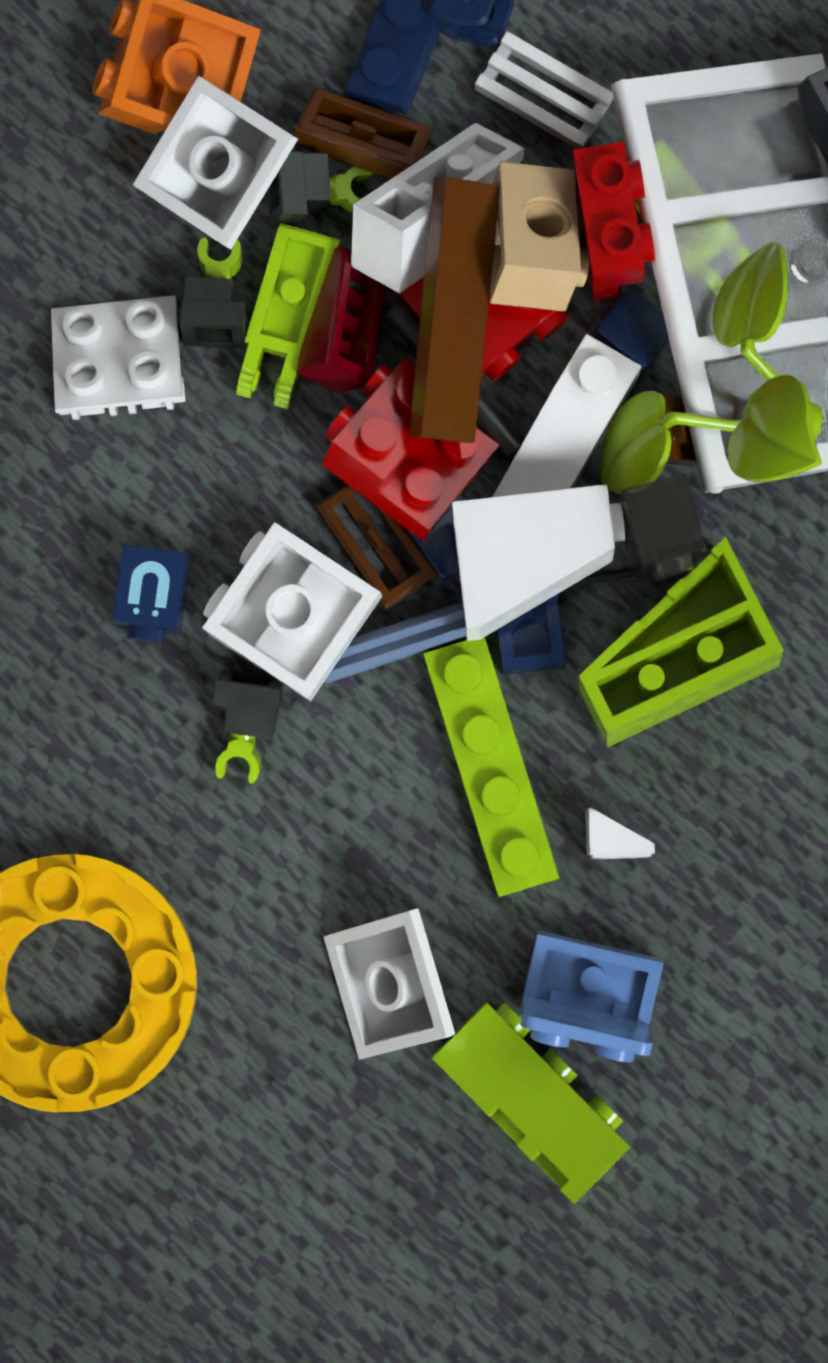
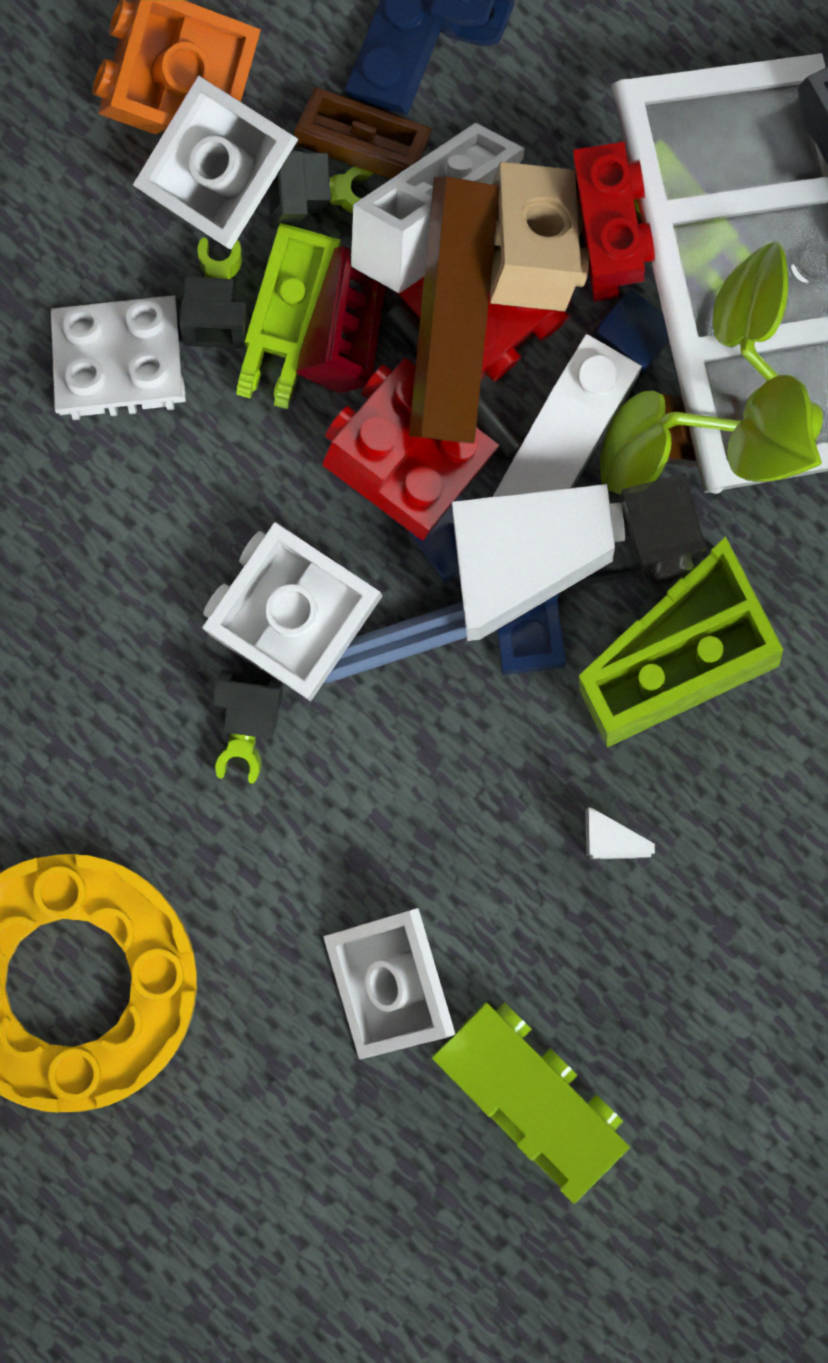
dark blue brick [112,545,191,644] -> none
reddish brown tile [315,484,439,611] -> none
lime plate [423,637,560,897] -> none
white tile [475,31,614,149] -> none
medium blue bracket [520,930,664,1062] -> none

